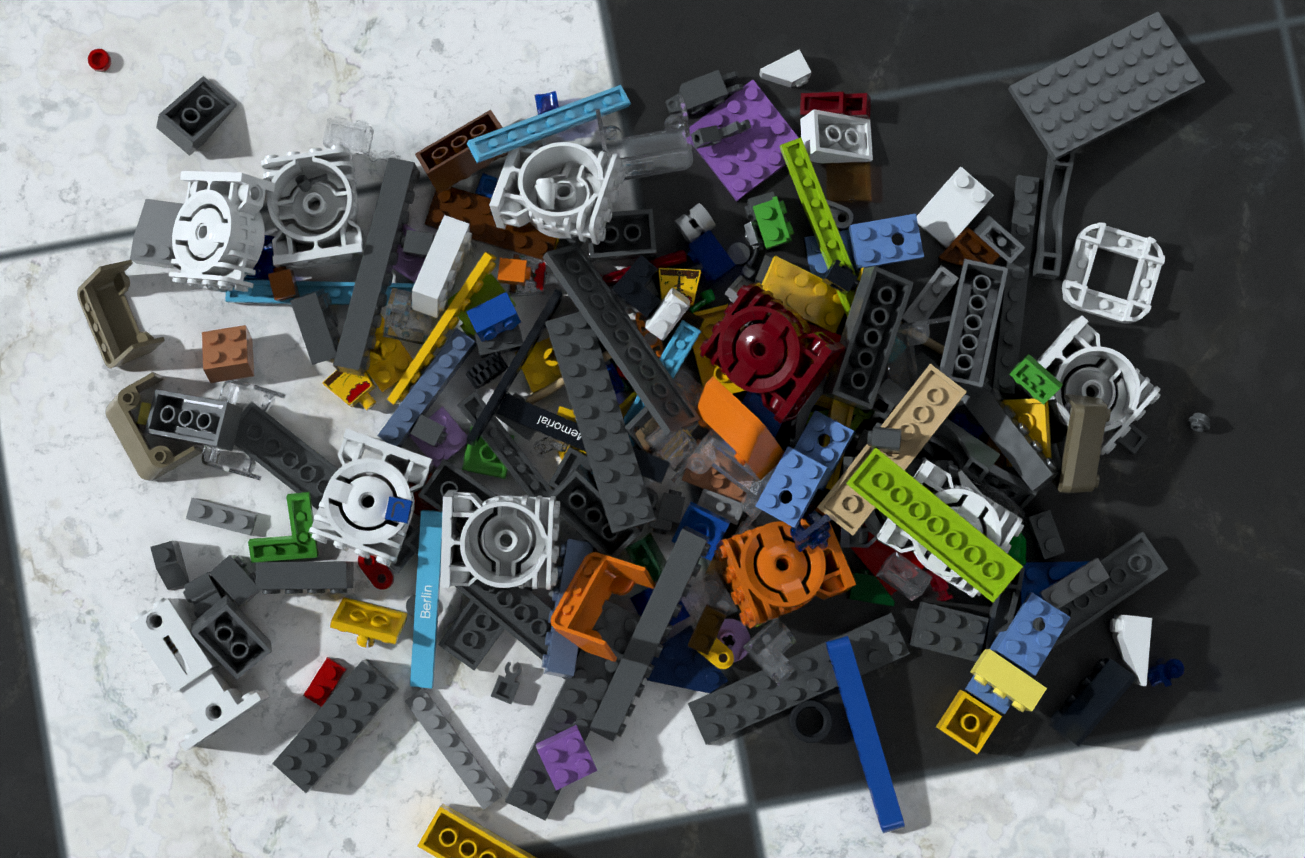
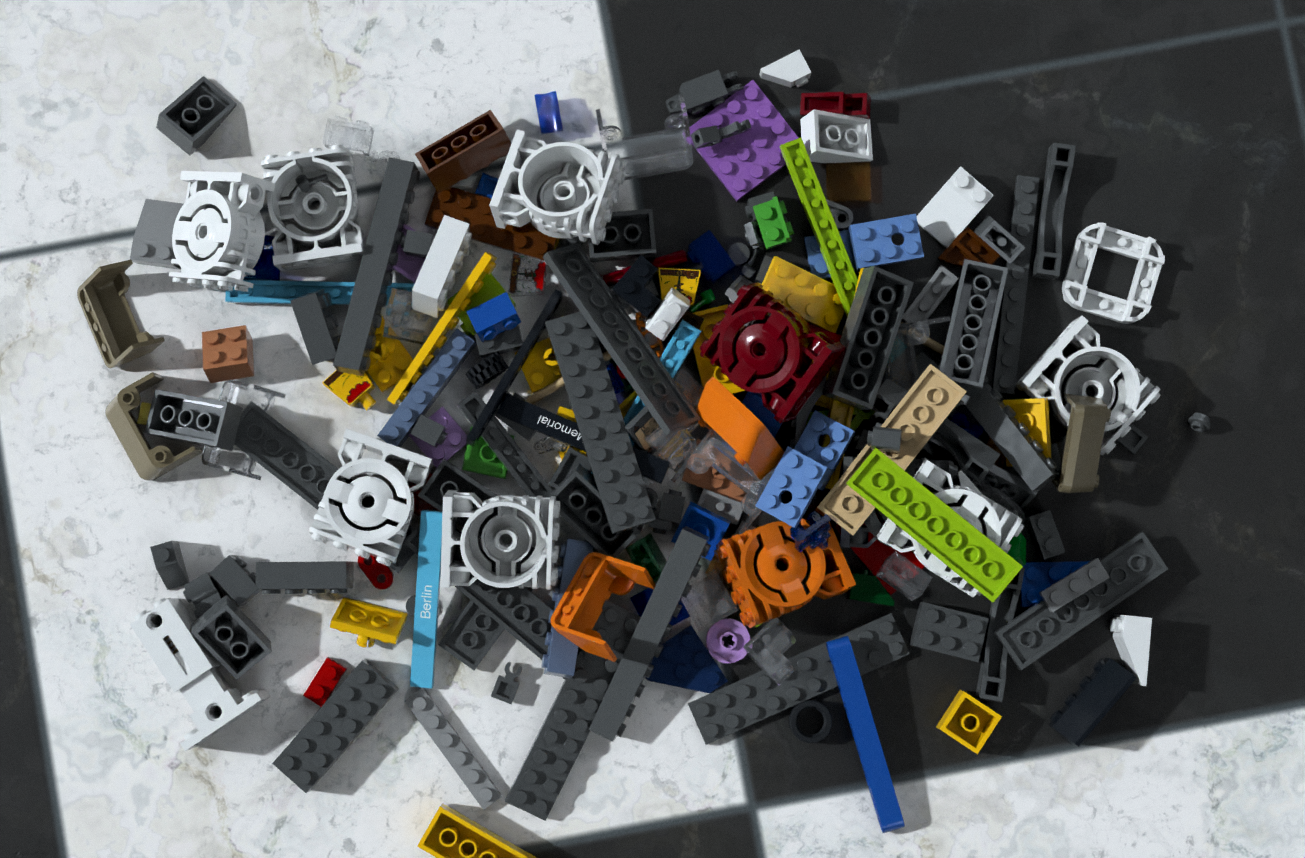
red tile [88,49,111,72] -> none
light grey plate [186,498,257,536] -> none
bright green plate [248,492,319,563] -> none
dark orange brick [268,266,300,301] -> none
blue tile [385,496,413,524] -> none
medium azure tile [467,85,631,163] -> none
orange brick [497,258,531,286] -> none
white cone [534,178,557,212] -> none
medium lavender brick [536,725,597,790] -> none
light grey wheel [674,203,716,244] -> none
dark brown plate [687,604,727,655] -> none
yellow plate [697,638,734,669] -> none
black brick [822,259,859,295] -> none
dark red plate [925,569,953,601] -> none
medium blue bracket [965,592,1071,714] -> none
light yellow brick [970,649,1047,712] -> none
dark grey plate [1008,12,1205,161] -> none
bright green bracket [1009,354,1063,405] -> none
clear blue hips [1147,657,1184,687] -> none

